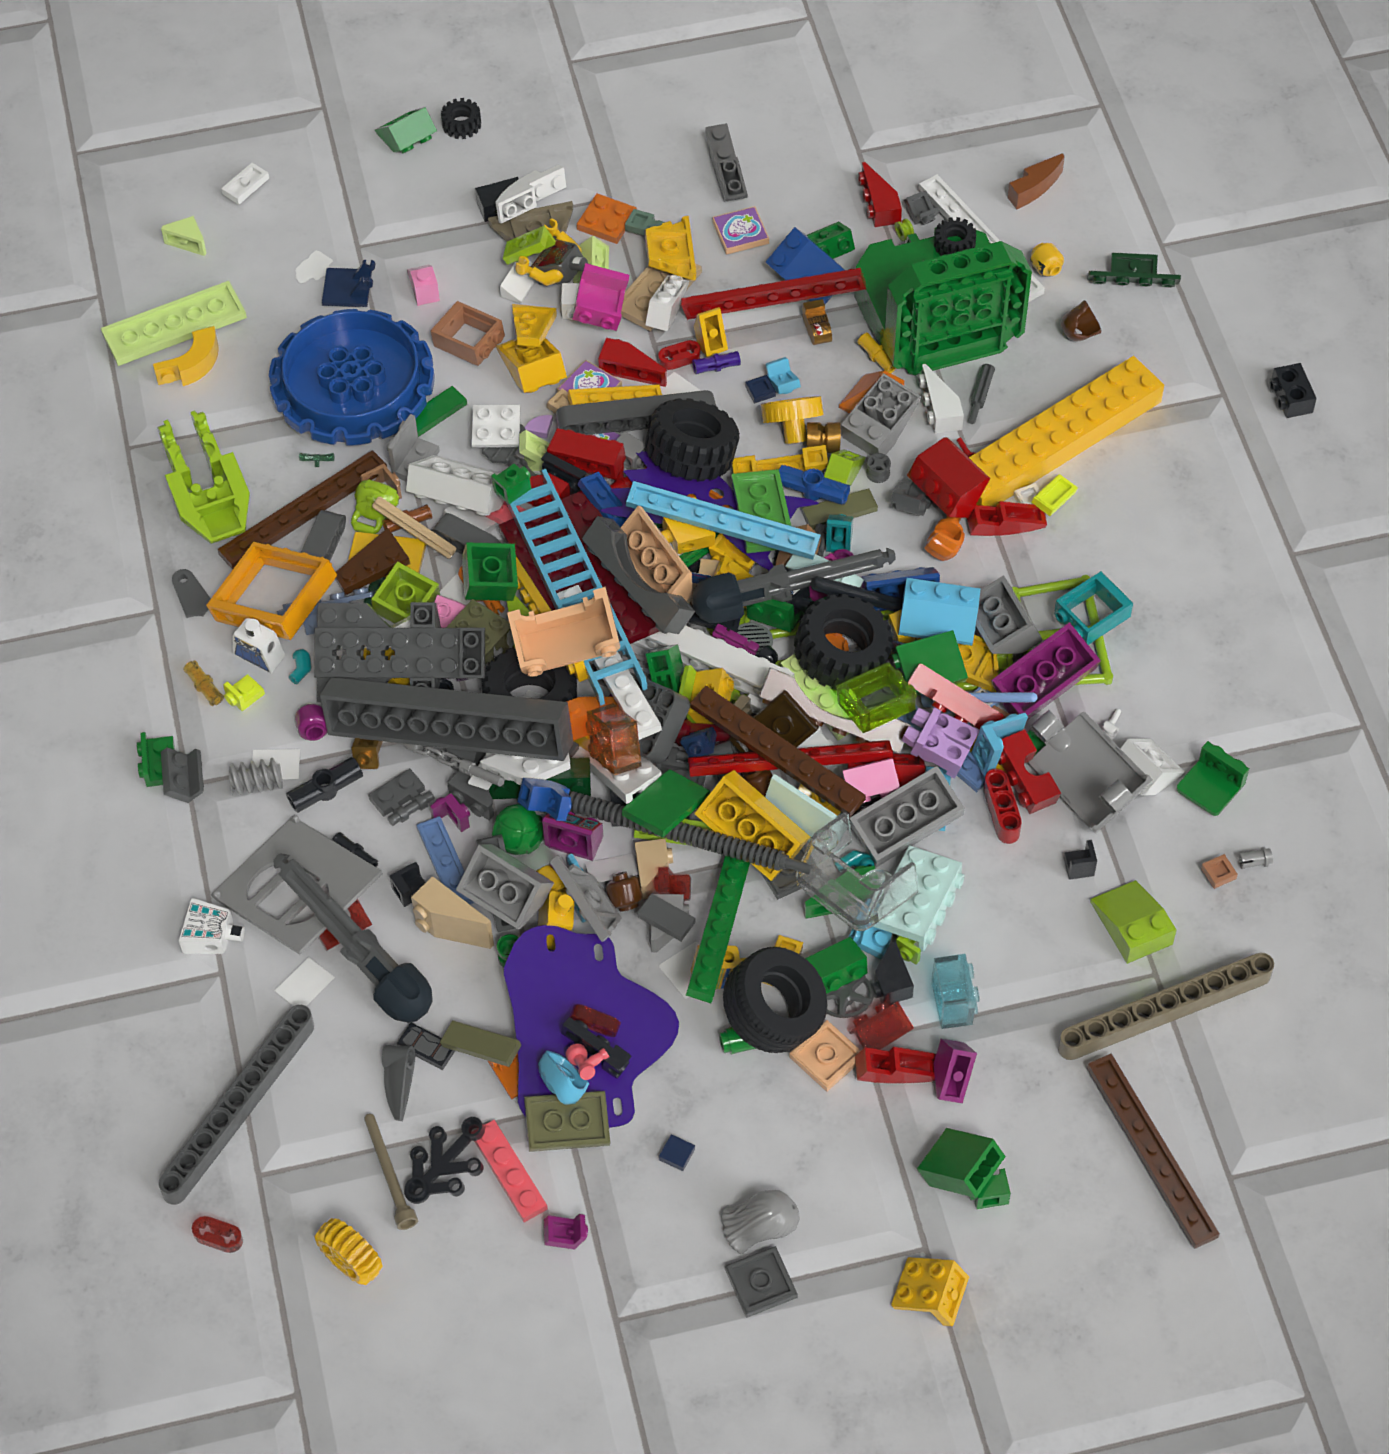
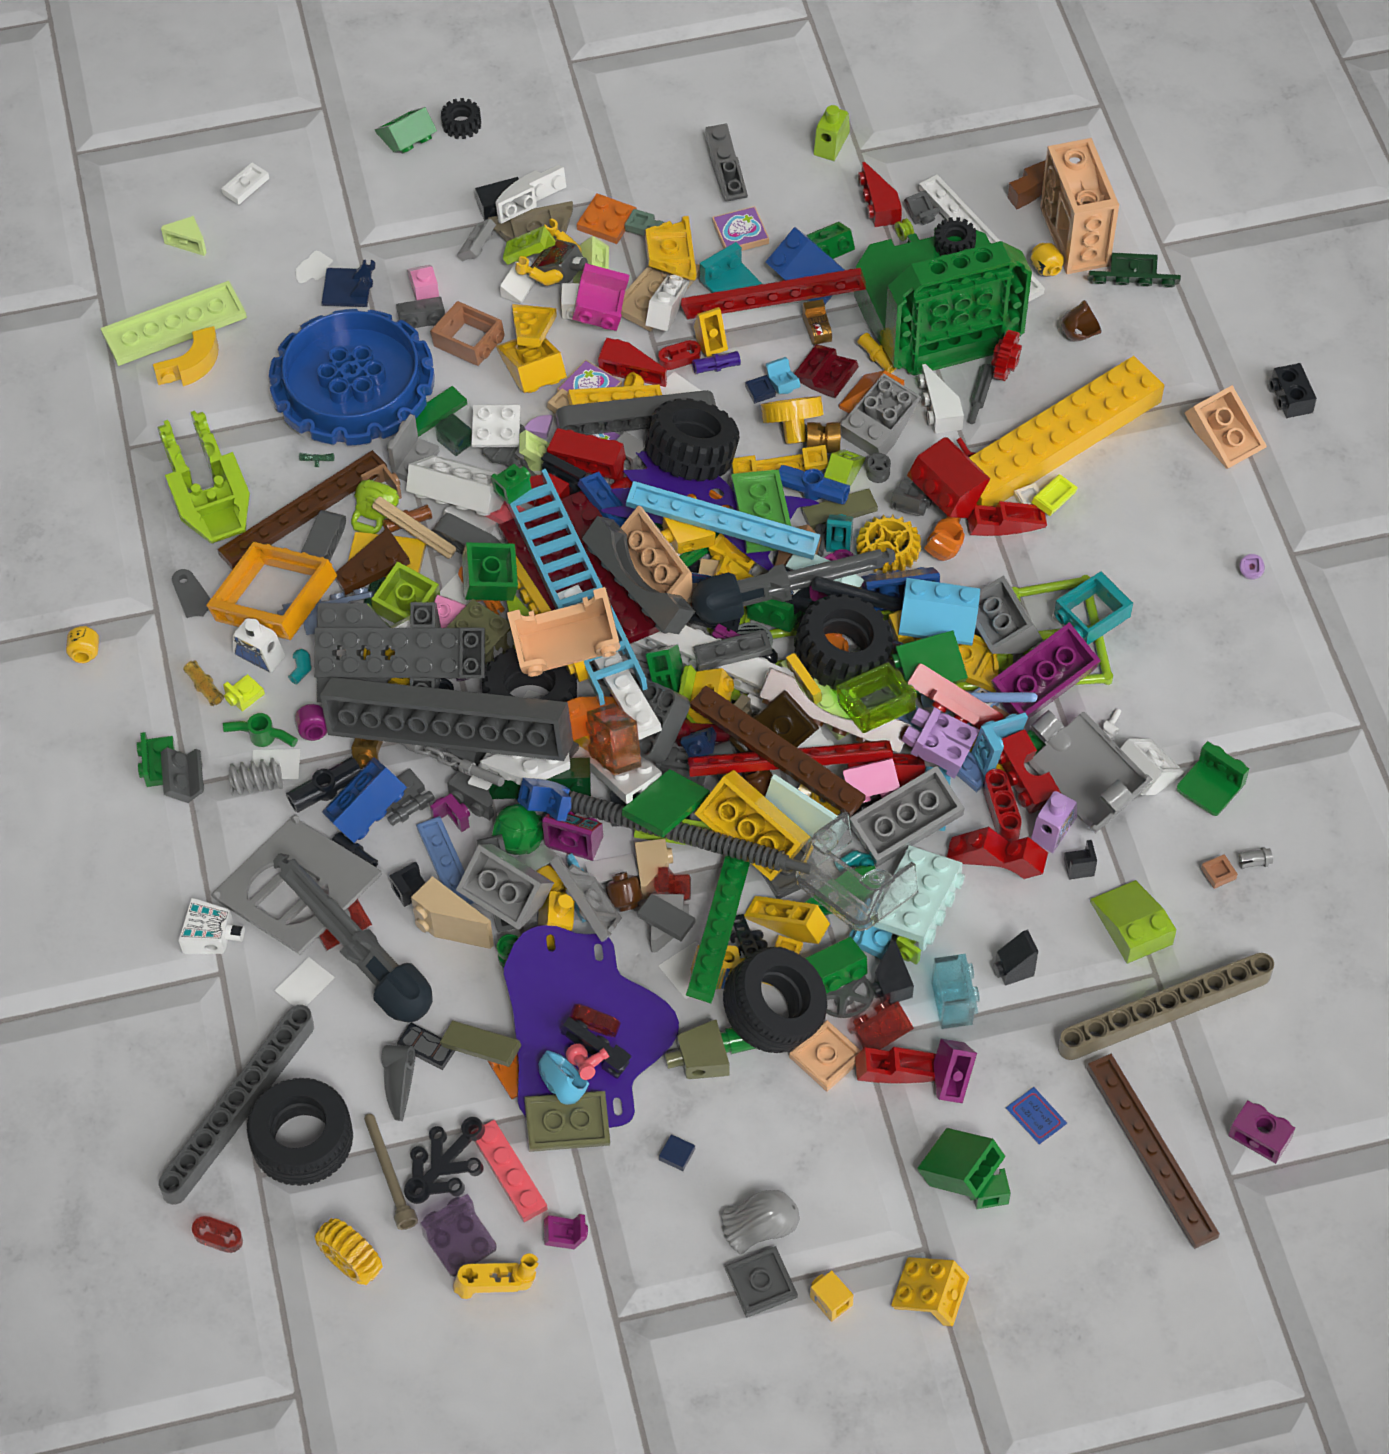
none -> yellow head [66,626,99,663]
none -> green piece [223,713,298,747]
none -> black tyre [246,1078,353,1186]
none -> blue slope [322,757,407,843]
none -> dark grey bracket [396,297,445,329]
none -> clear purple bracket [420,1194,497,1276]
none -> clear green brick [435,413,472,456]
none -> yellow beam [453,1253,539,1299]
none -> light grey plate [457,219,496,261]
none -> yellow hinge [624,372,644,386]
none -> olive torso [664,1020,730,1079]
none -> dark grey tile [693,630,772,671]
none -> teal bracket [700,242,762,293]
none -> black piece [730,914,768,959]
none -> yellow slope [744,896,830,944]
none -> yellow tile [786,653,822,704]
none -> dark red slope [794,344,859,398]
none -> yellow brick [810,1271,854,1322]
none -> lime torso [814,105,850,161]
none -> yellow gear [856,514,921,573]
none -> red arch [947,826,1048,879]
none -> red gear [991,329,1022,381]
none -> black slope [993,929,1039,986]
none -> blue sticker [1006,1087,1068,1145]
none -> lavender torso [1031,791,1077,853]
none -> light nougat piece [1040,138,1119,274]
none -> light nougat slope [1184,385,1267,469]
none -> magenta brick [1228,1100,1295,1164]
none -> lavender tile [1240,554,1265,580]

